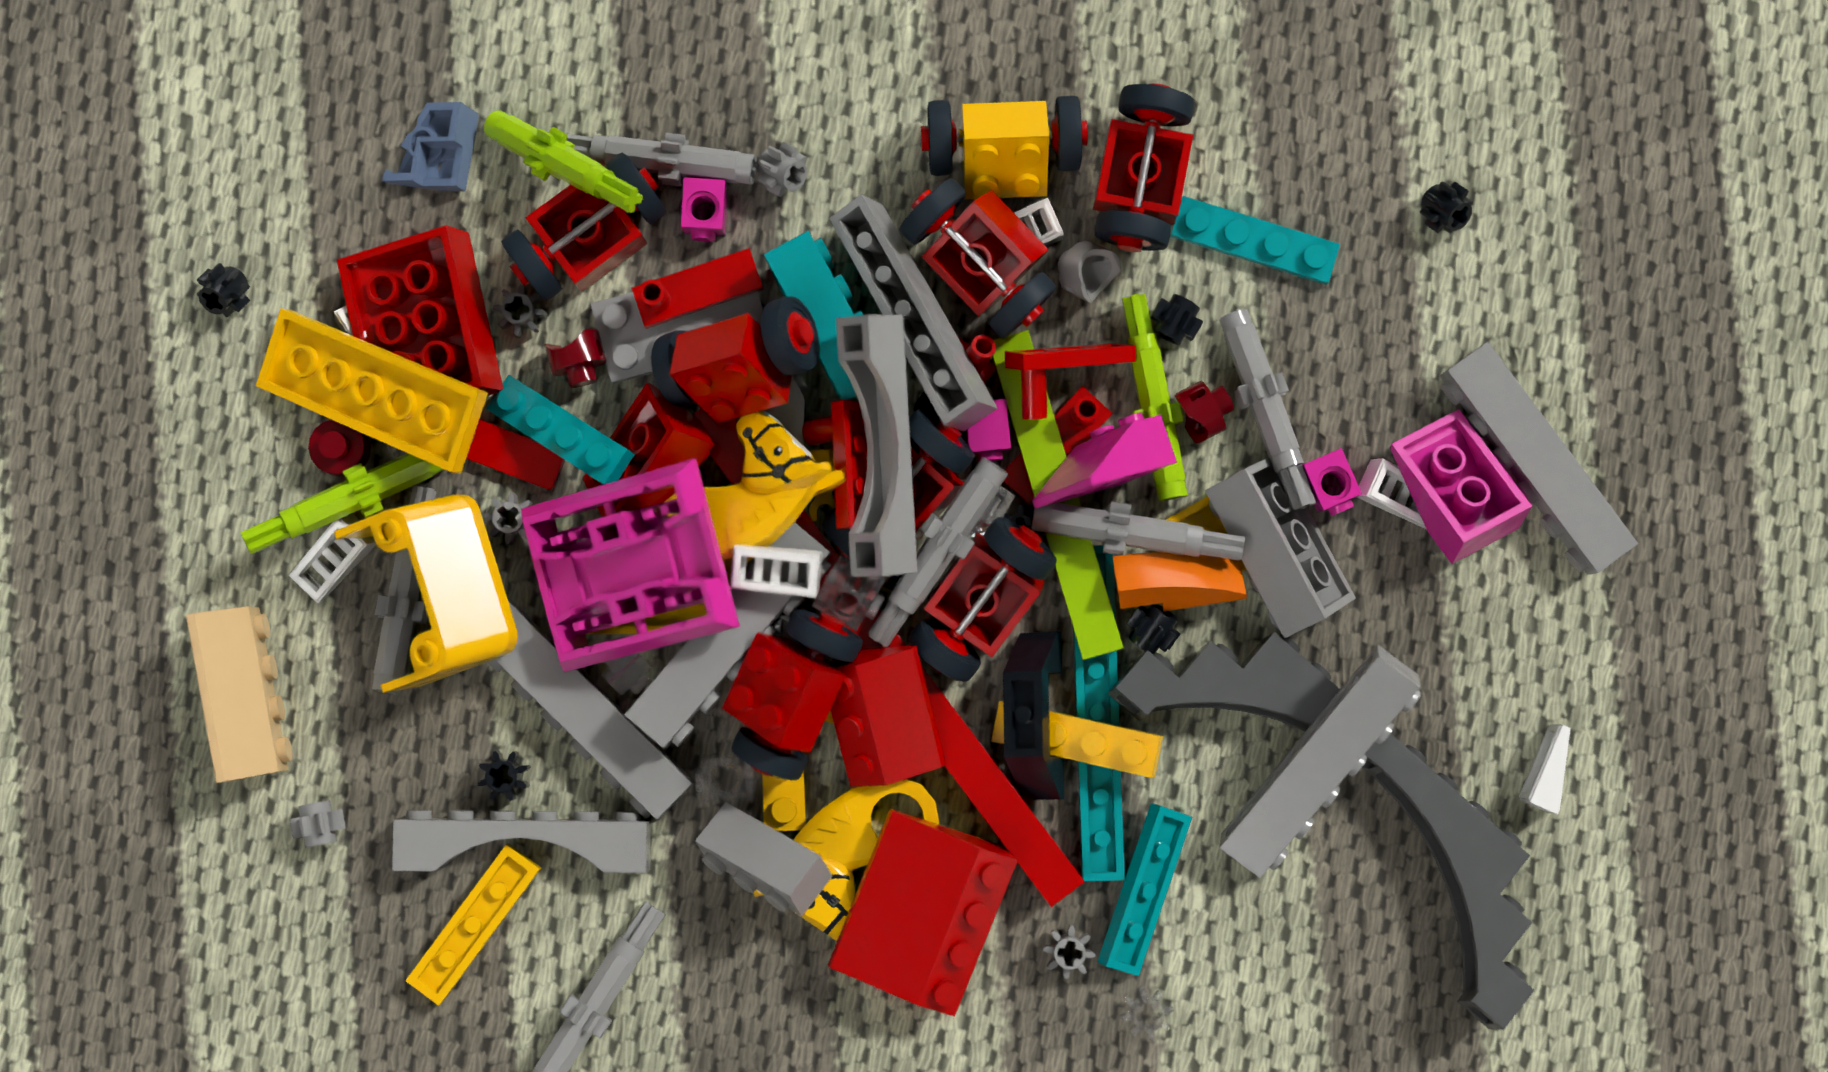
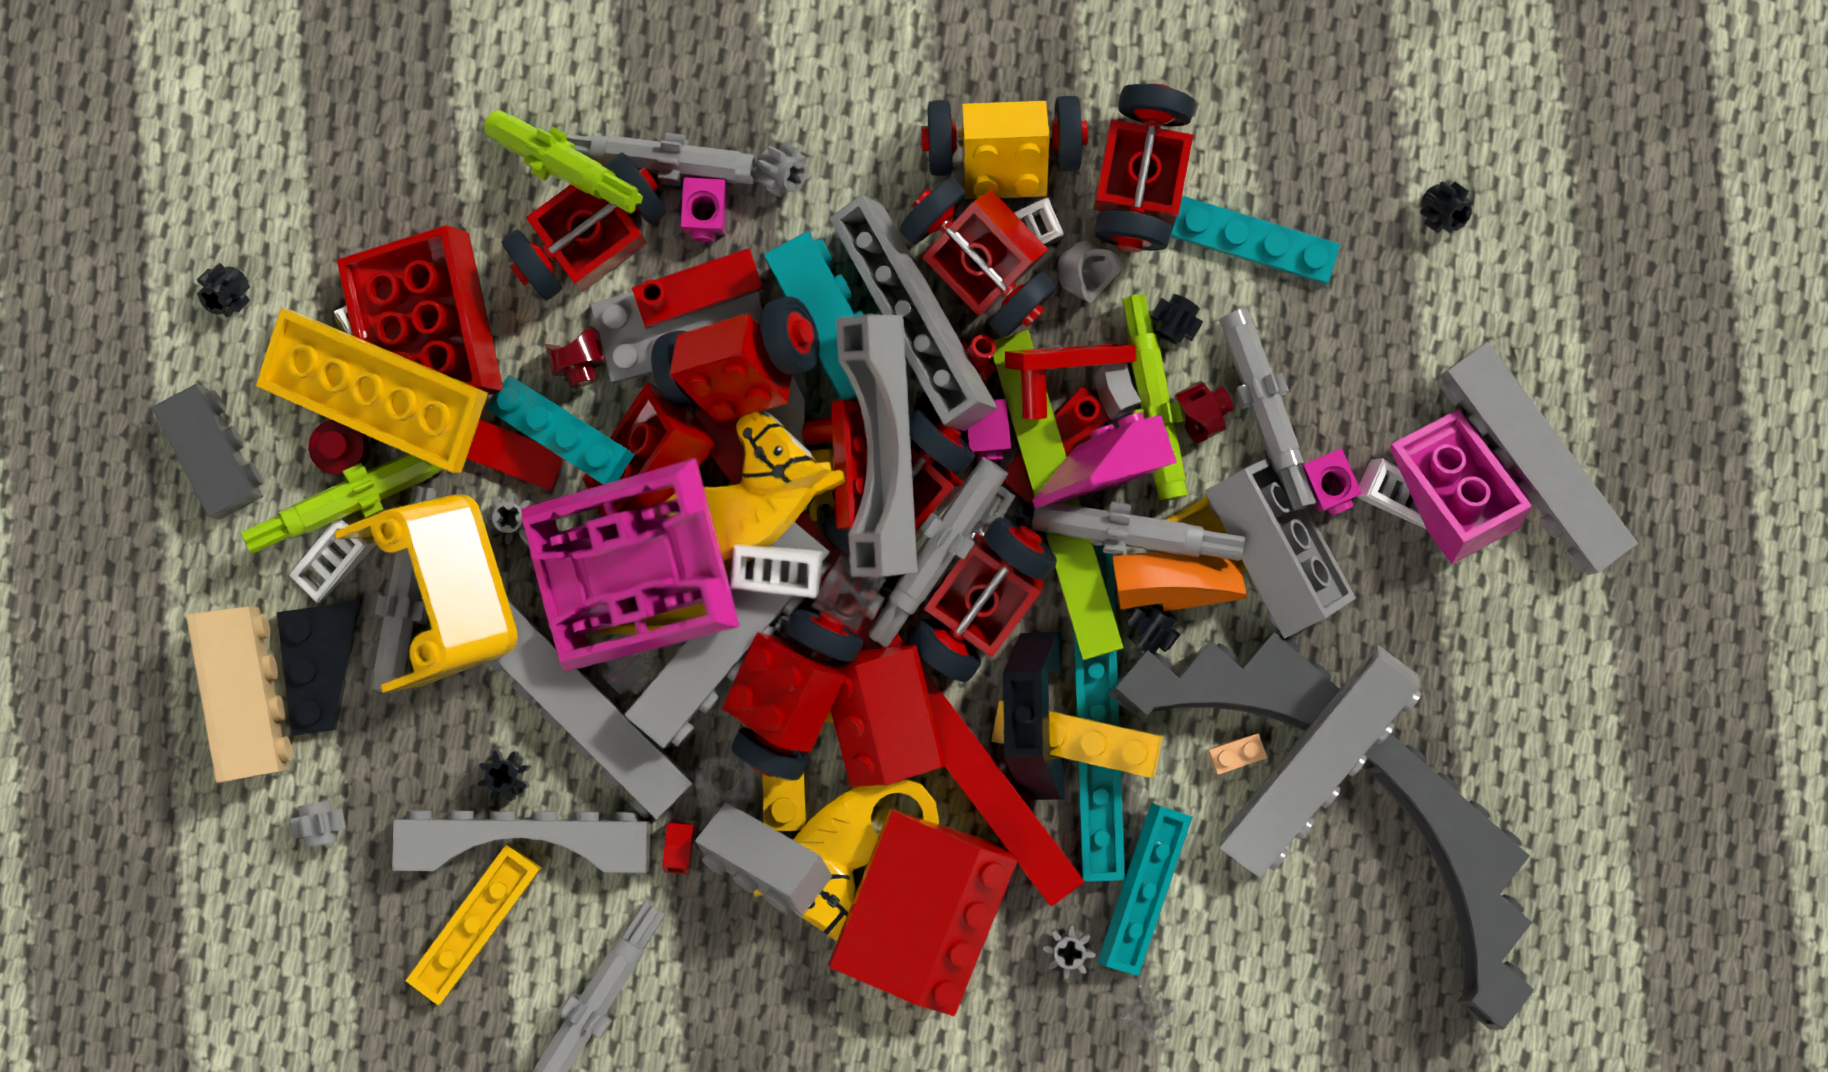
sand blue slope [382,102,479,192] -> none
dark grey gear [493,284,548,338] -> none
white slope [1519,724,1570,815] -> none
none -> dark grey brick [152,384,263,520]
none -> black wing [276,601,362,736]
none -> red piece [662,821,695,875]
none -> light grey piece [1094,364,1141,420]
none -> light nougat piece [1207,733,1267,775]

